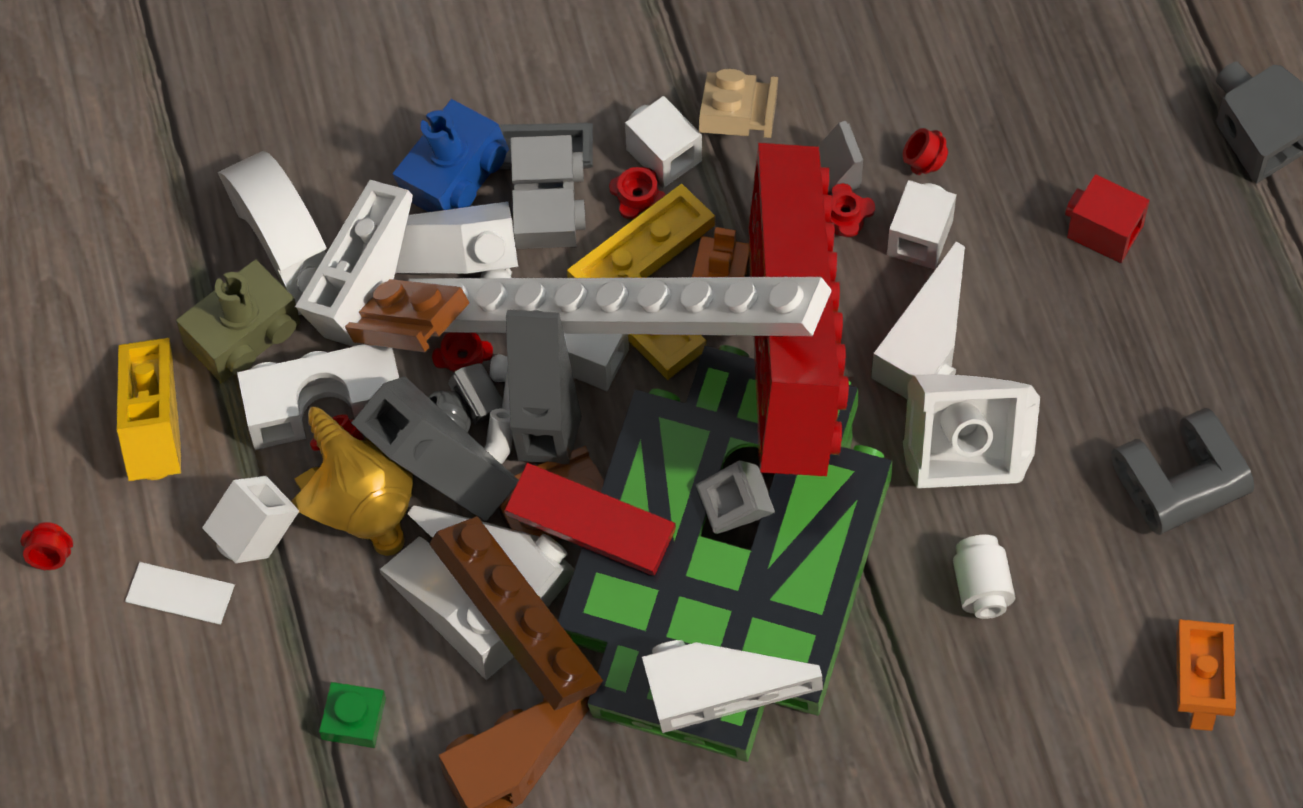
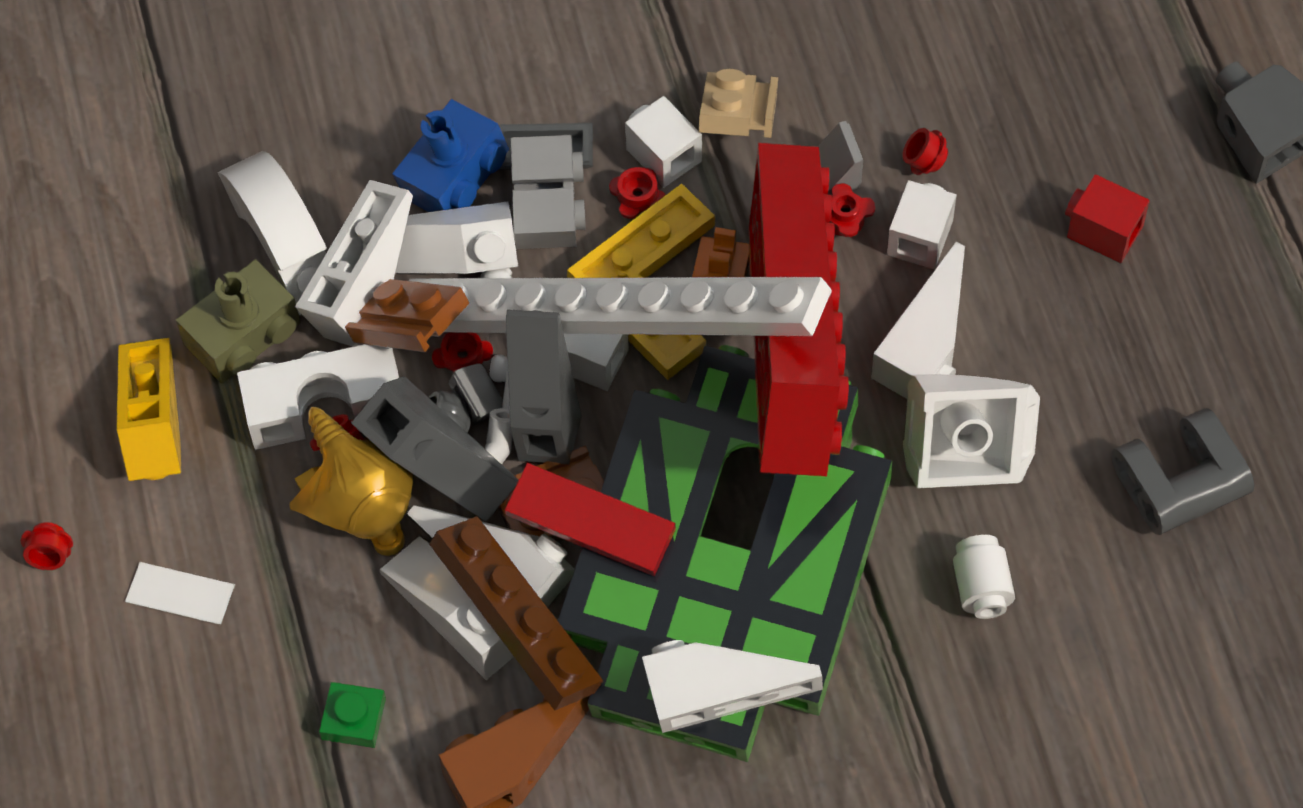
white brick [202,476,299,563] -> none
light grey slope [695,460,775,534] -> none
orange plate [1176,619,1236,731] -> none

